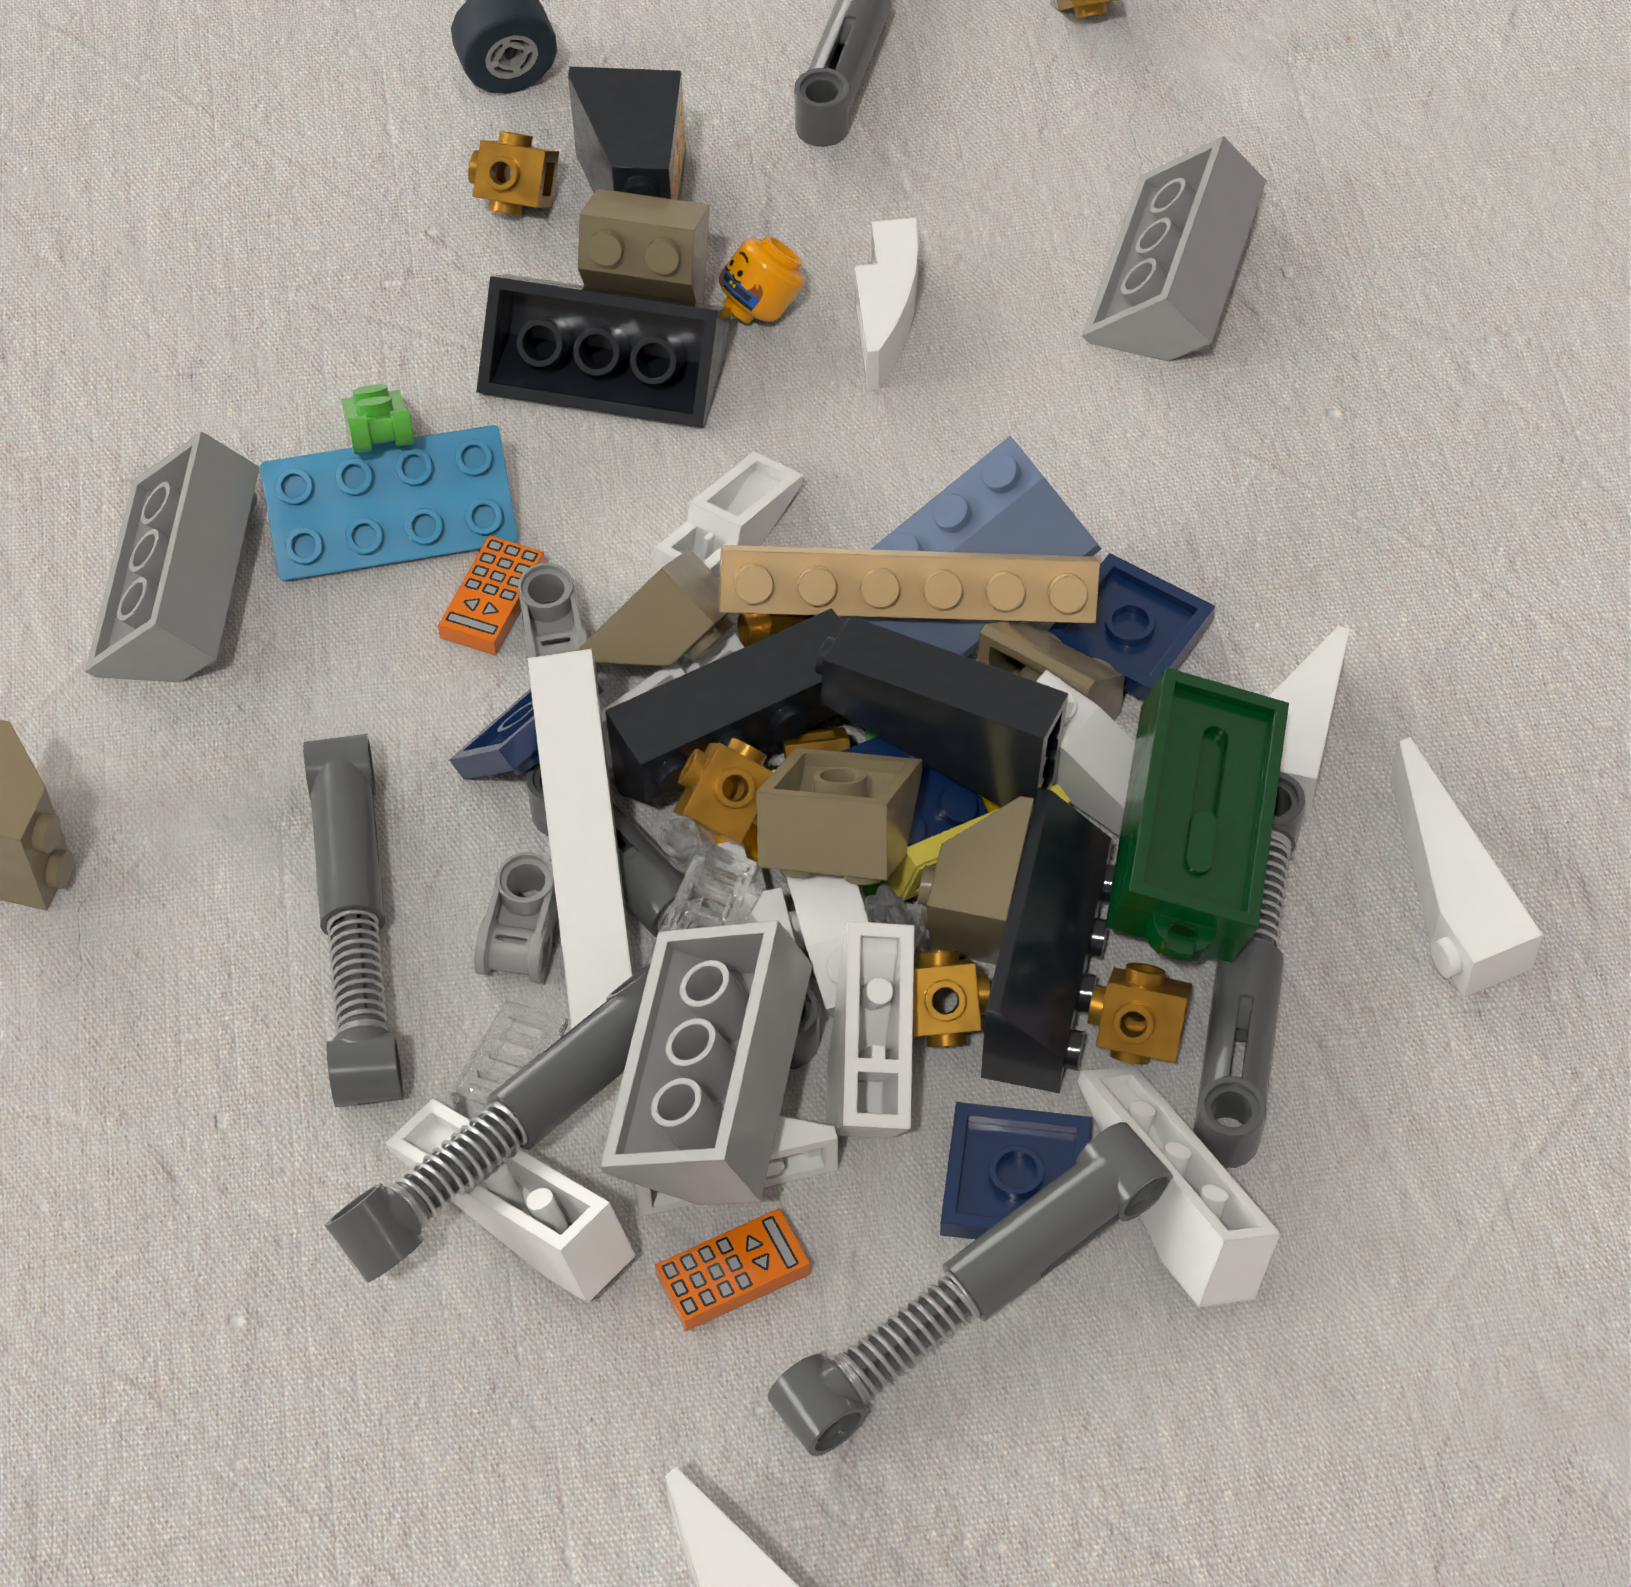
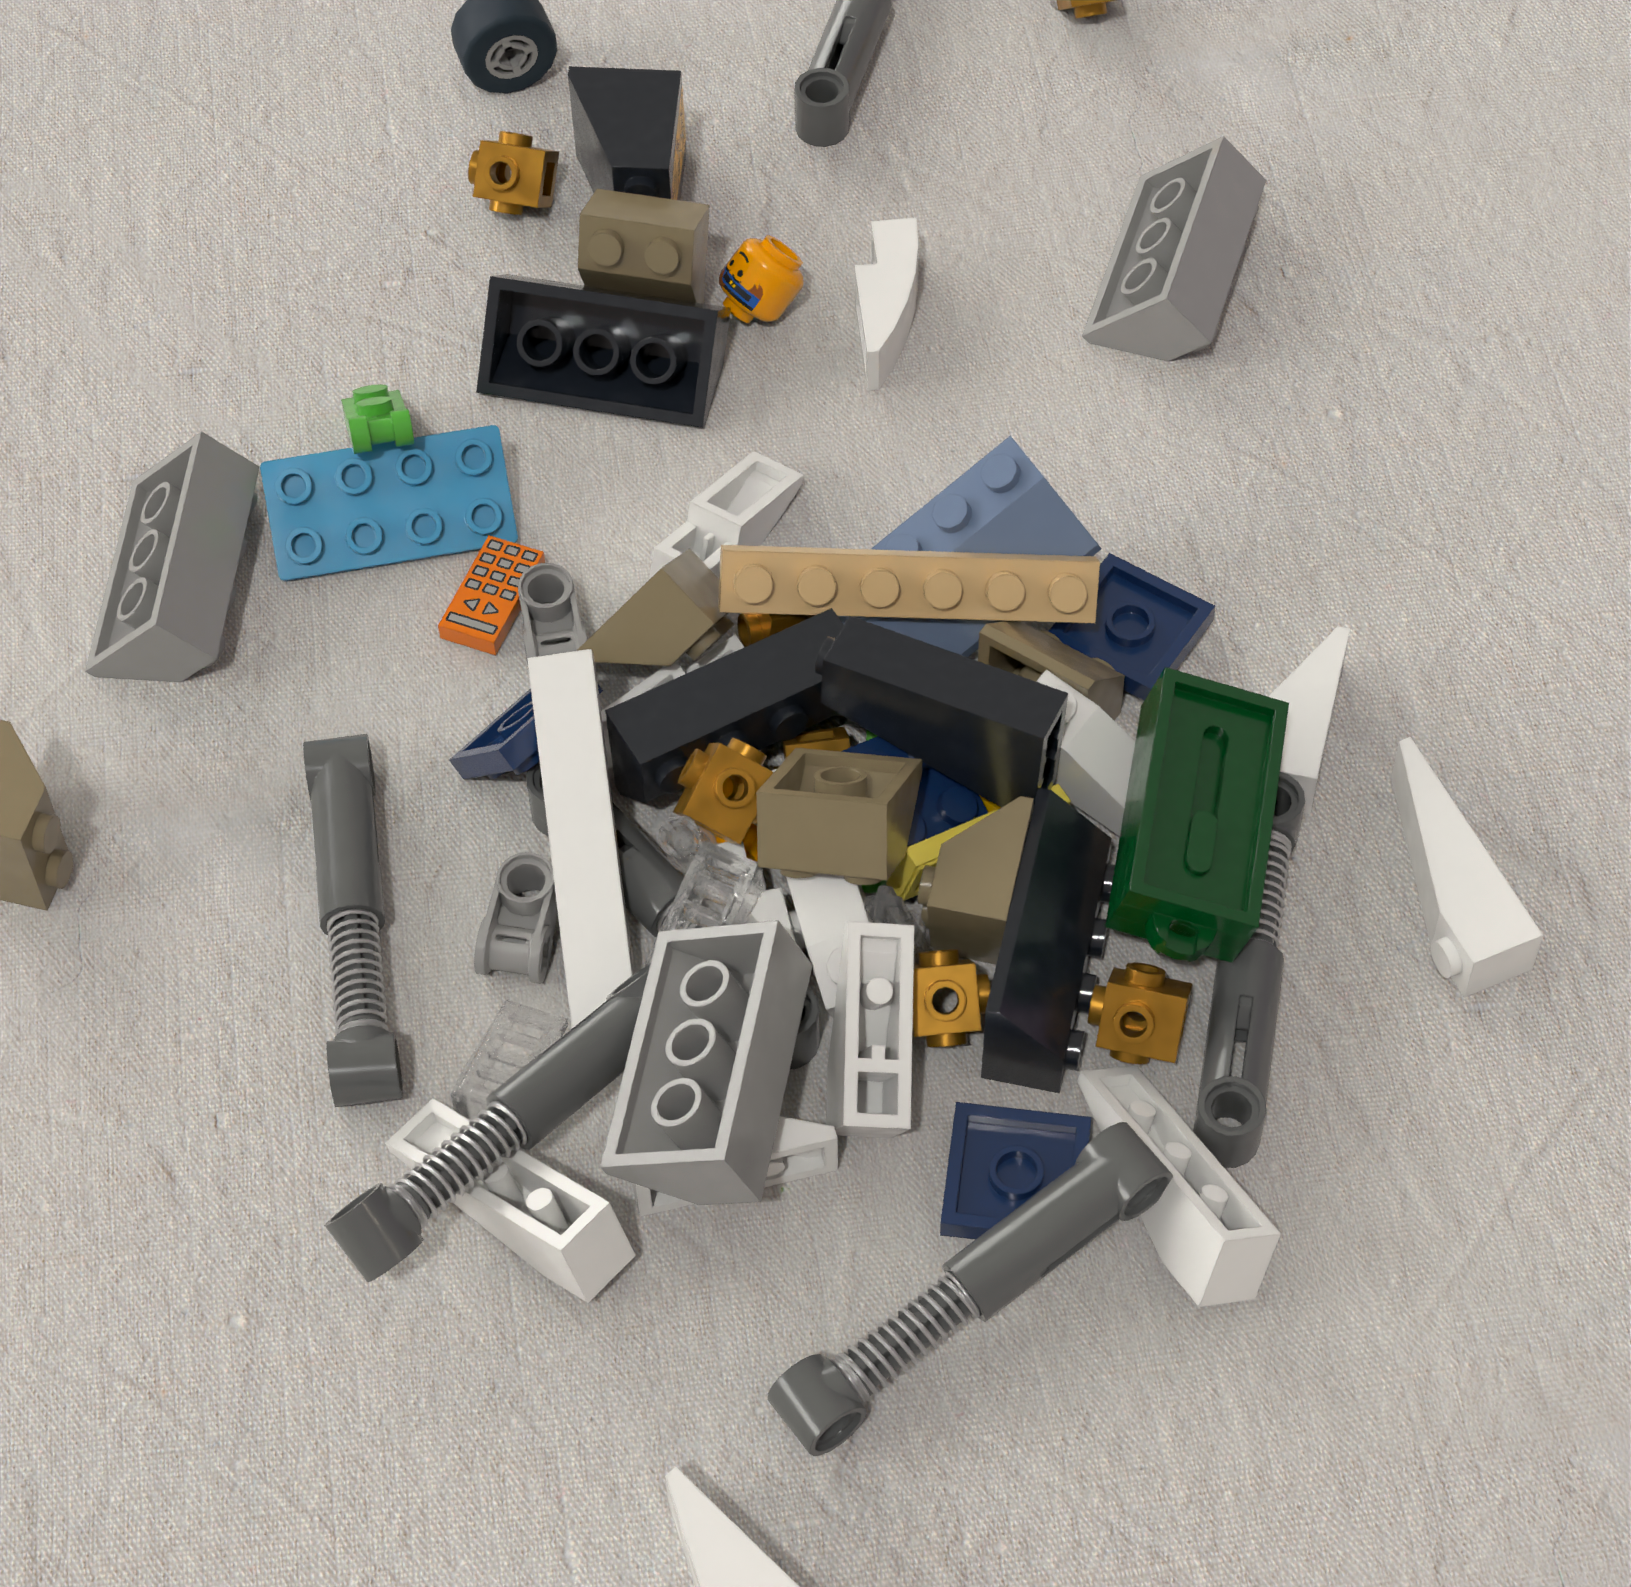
orange tile [655,1208,811,1332] -> none

